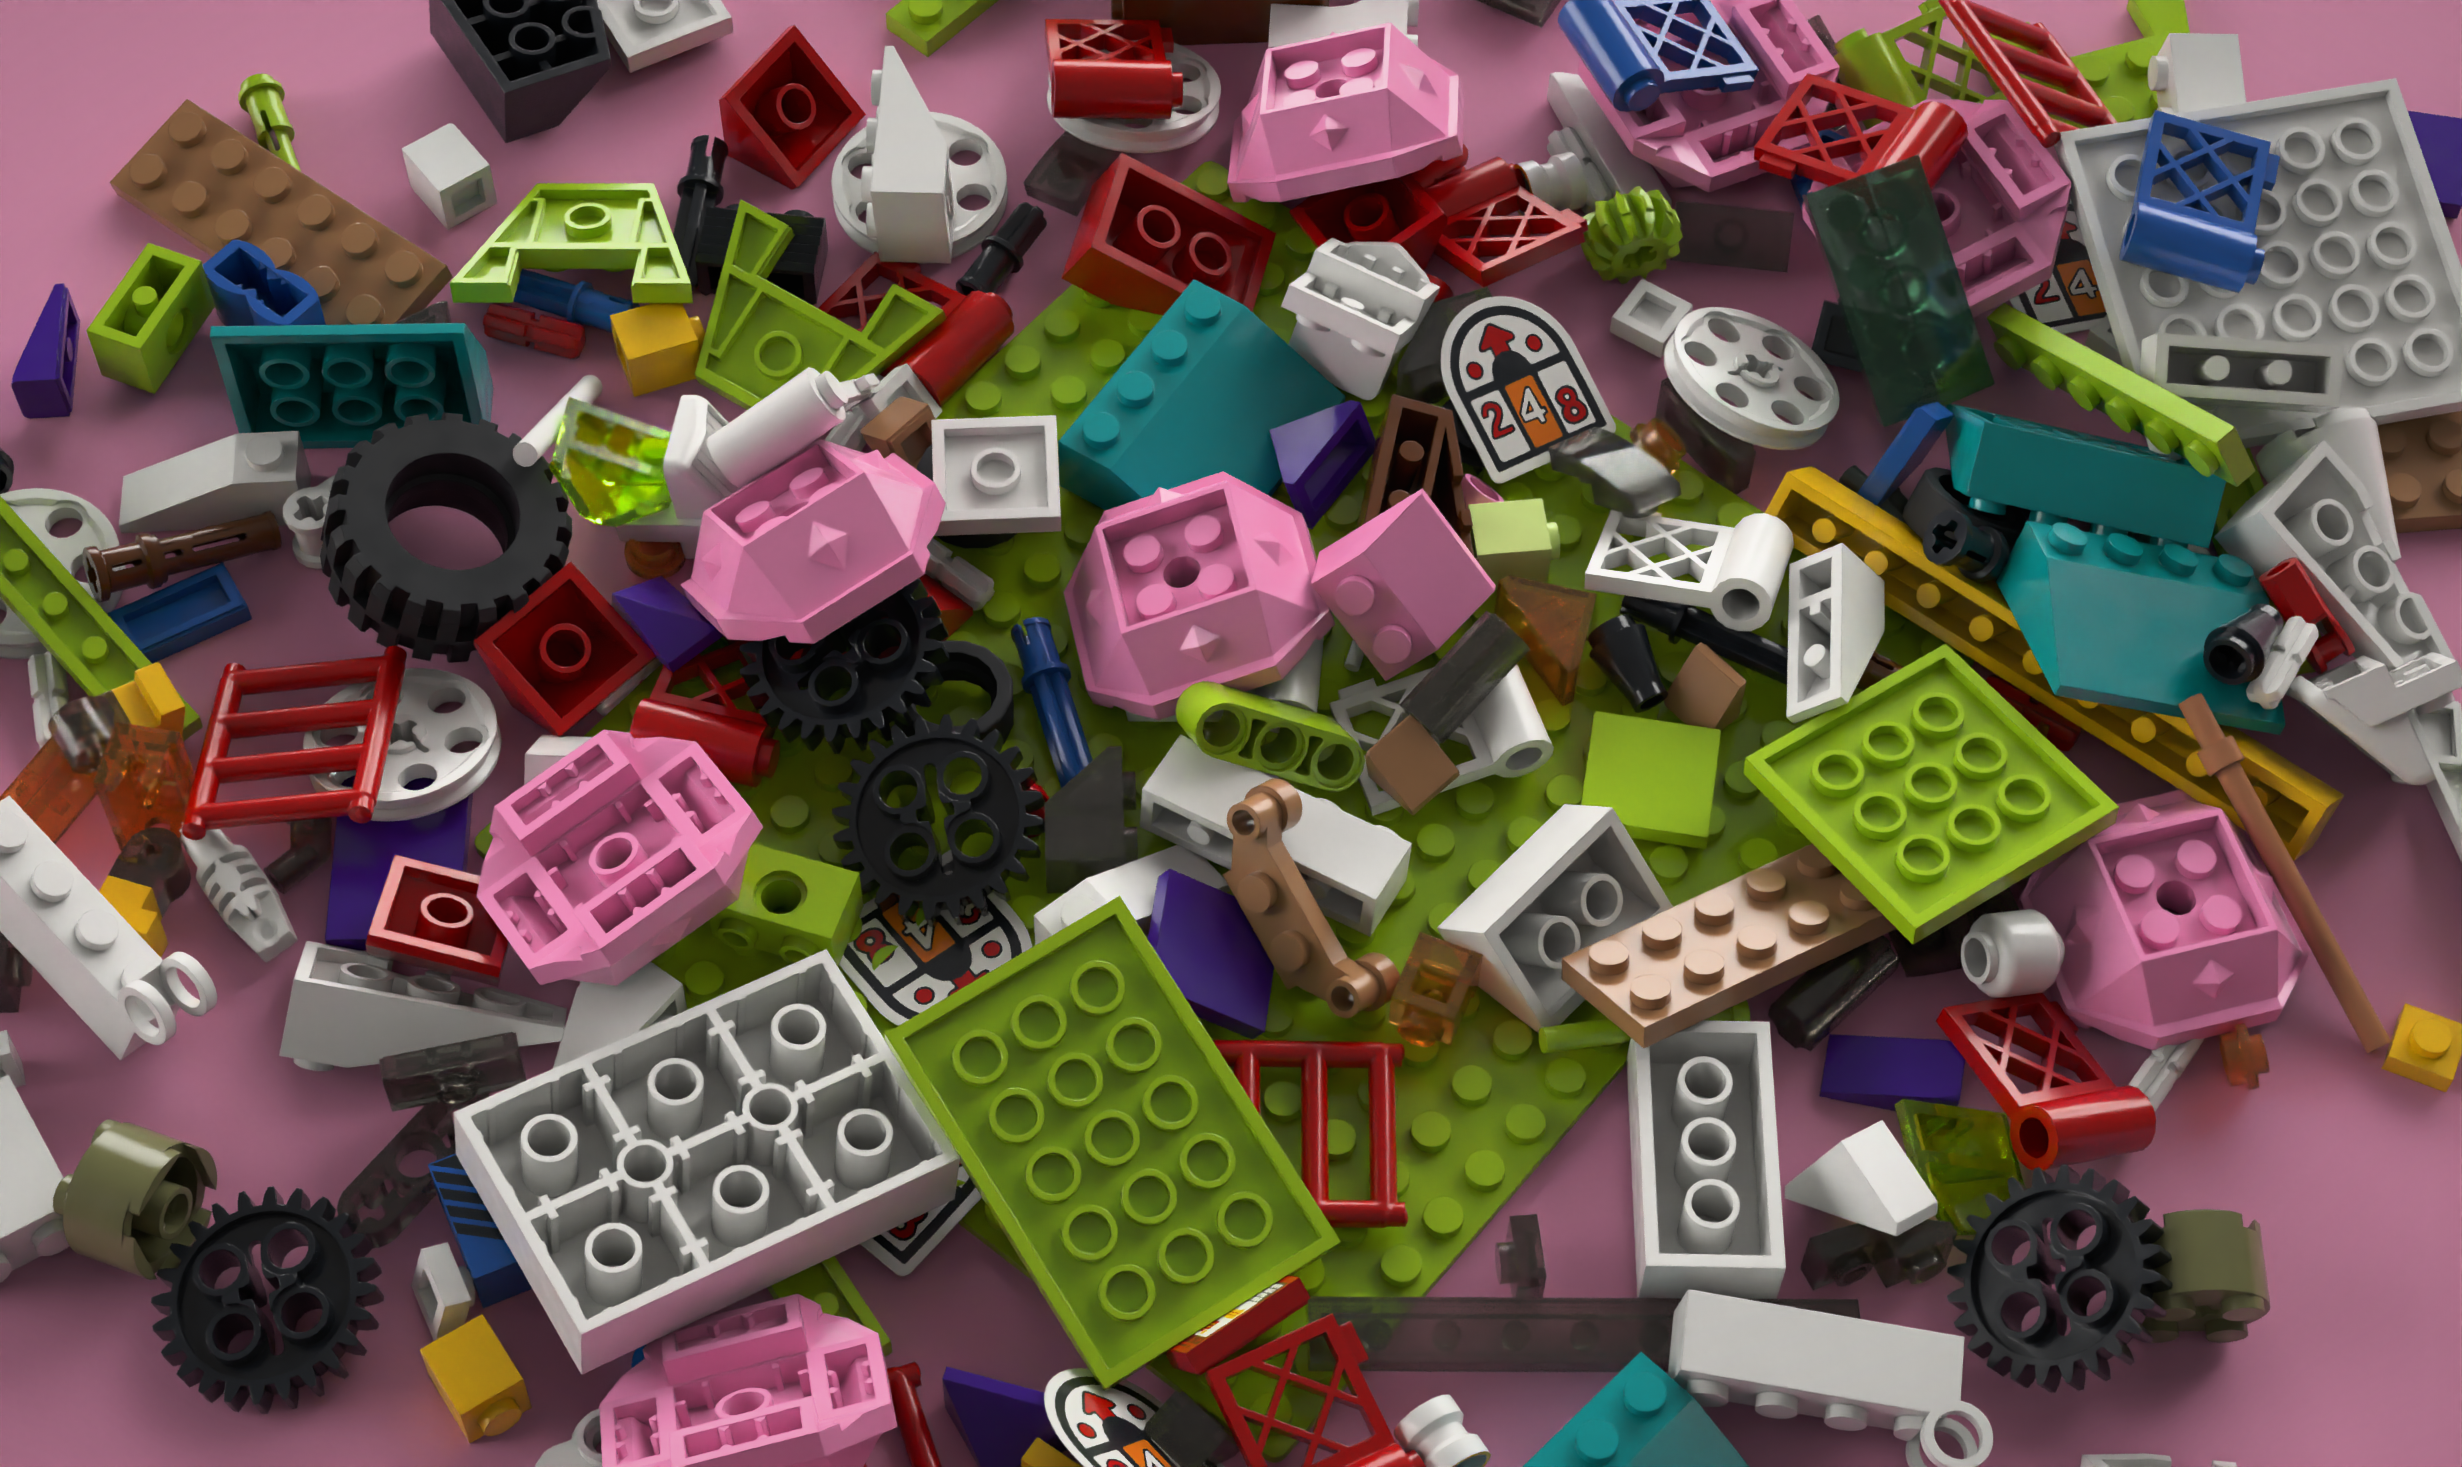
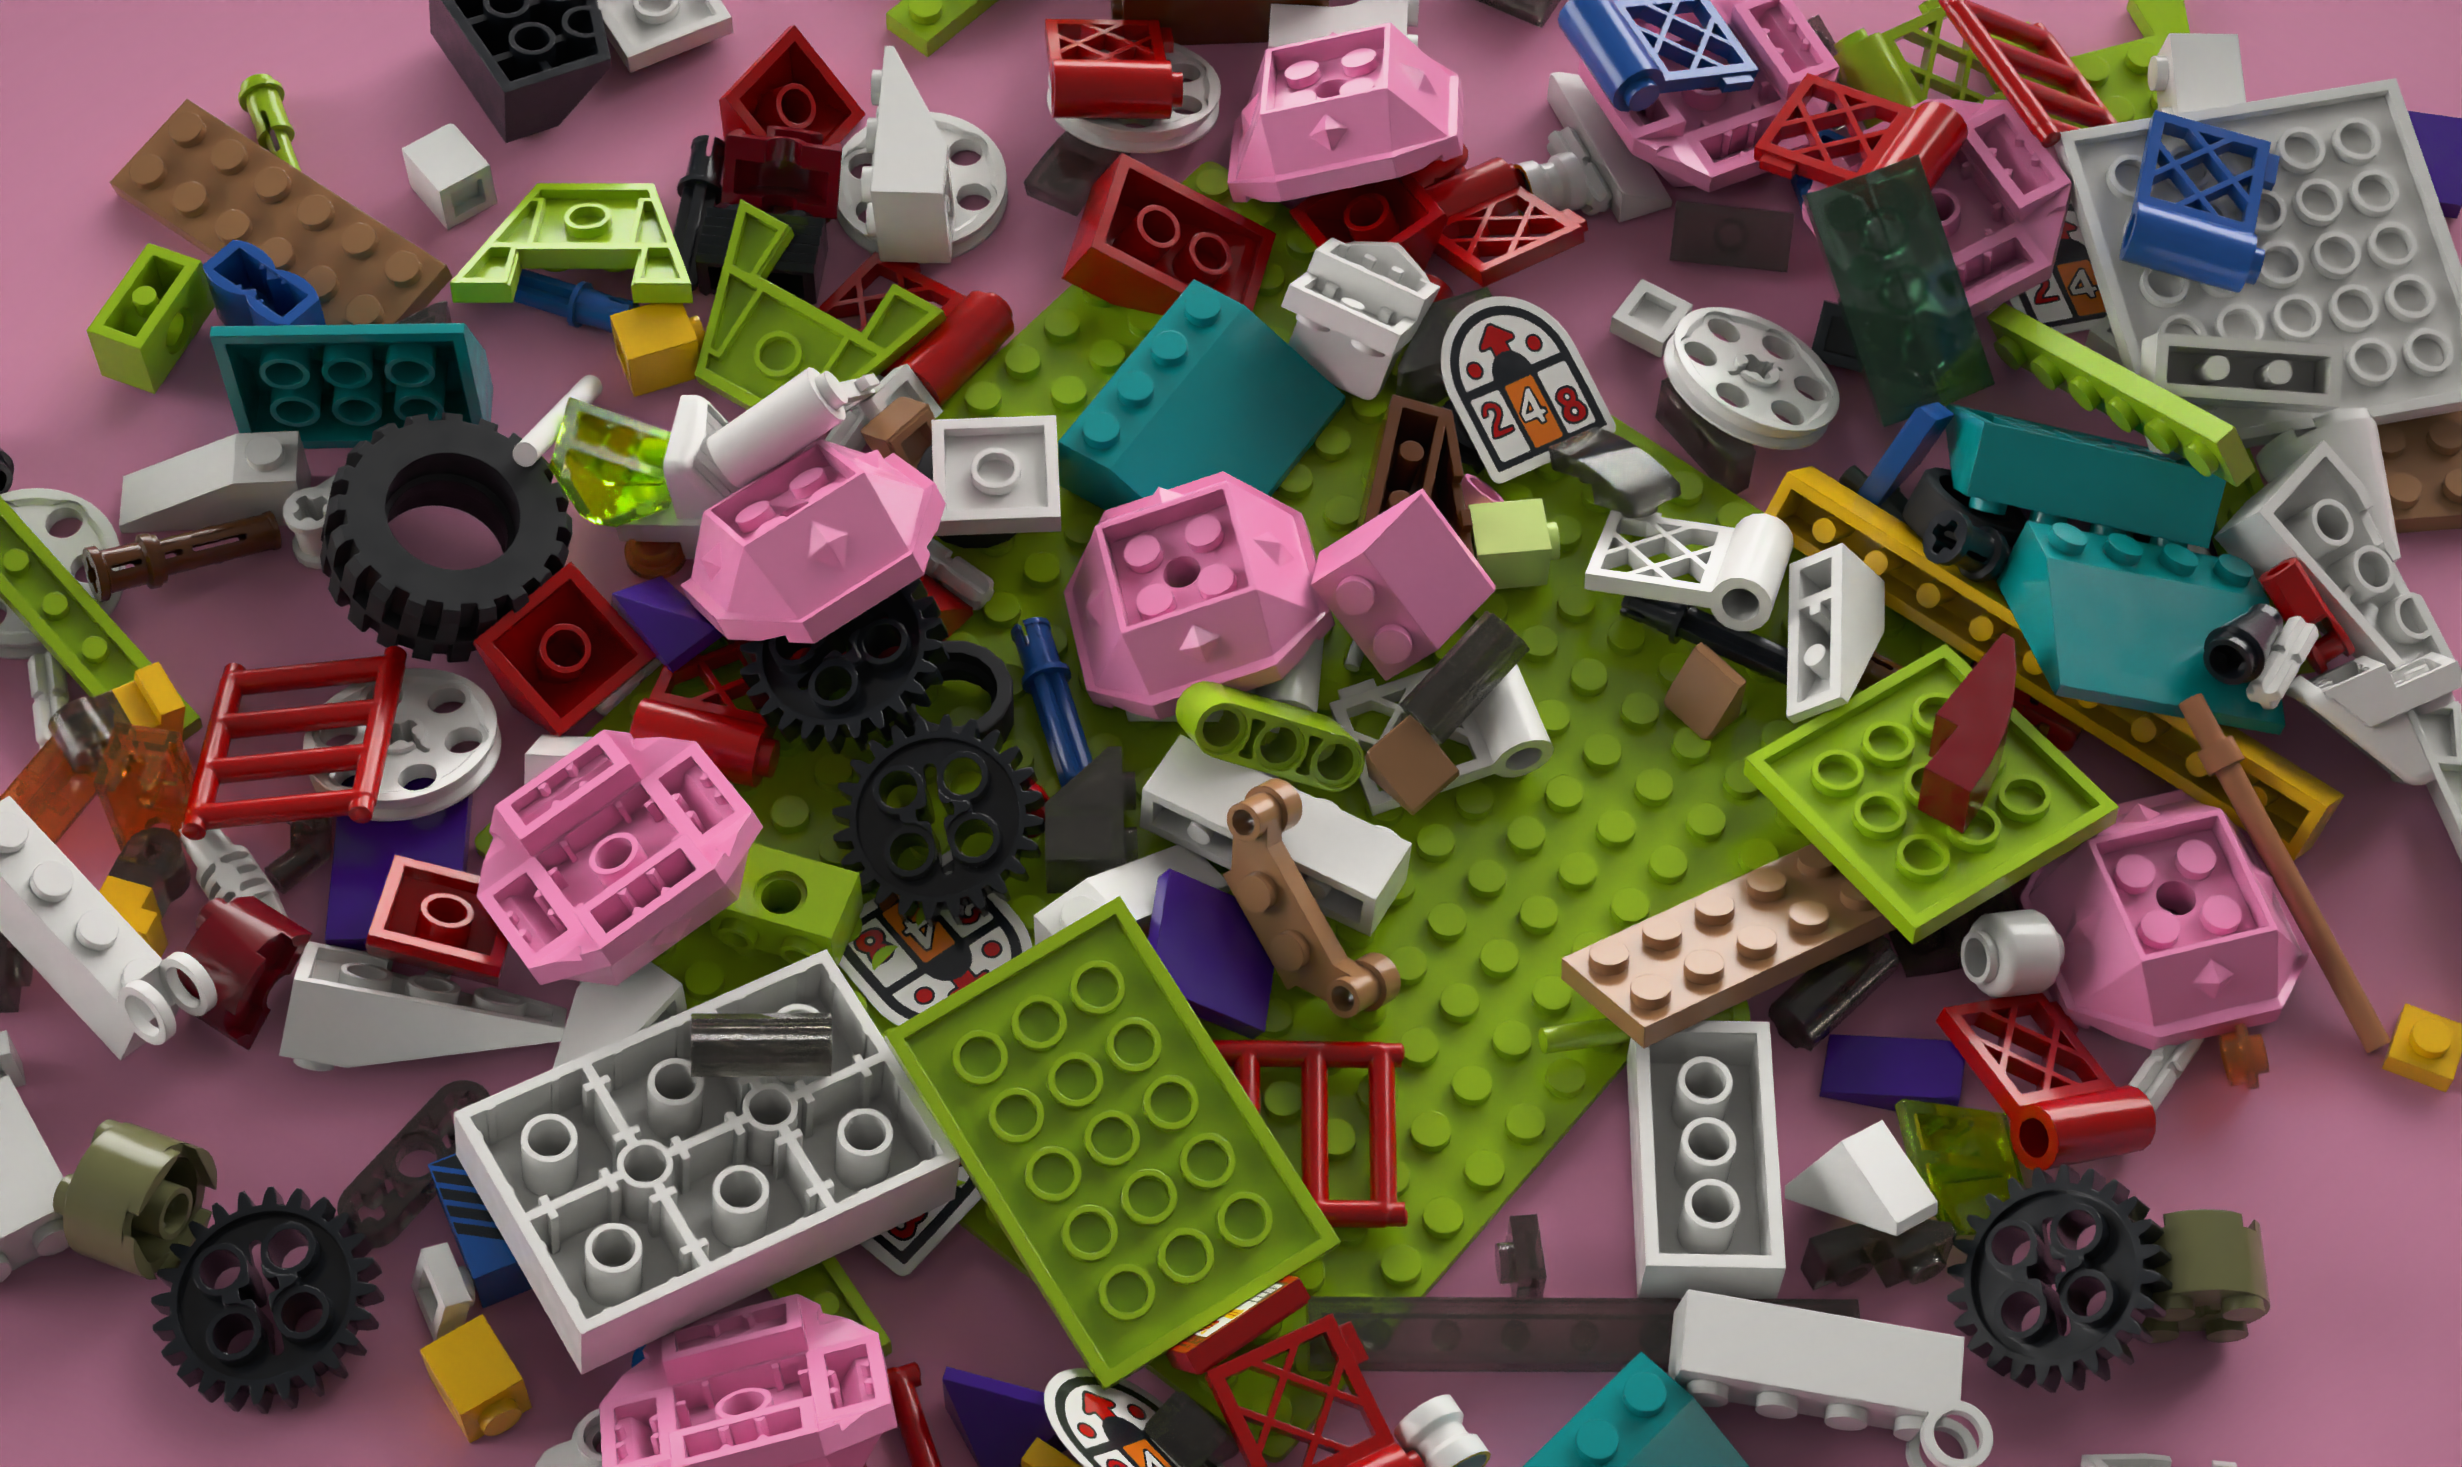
dark purple slope [11,283,80,419] -> none
blue tile [107,563,252,664] -> none
clear smoke plate [379,1032,527,1112] -> none
red piece [483,303,586,359] -> none
black axle [956,202,1047,296] -> none
dark purple slope [1269,400,1376,529] -> none
clear orange brick [1388,932,1483,1047] -> none
white slope [1437,804,1673,1033] -> none
clear orange slope [1494,575,1597,706] -> none
lime gear [1580,186,1683,284] -> none
lime tile [1580,711,1721,849] -> none
black cone [1587,614,1668,713] -> none
clear orange plate [1630,418,1686,476] -> none
none -> dark red cylinder [176,896,313,1050]
none -> clear smoke axle [690,1013,832,1077]
none -> dark red cylinder [721,126,842,223]
none -> dark red slope [1917,633,2017,833]

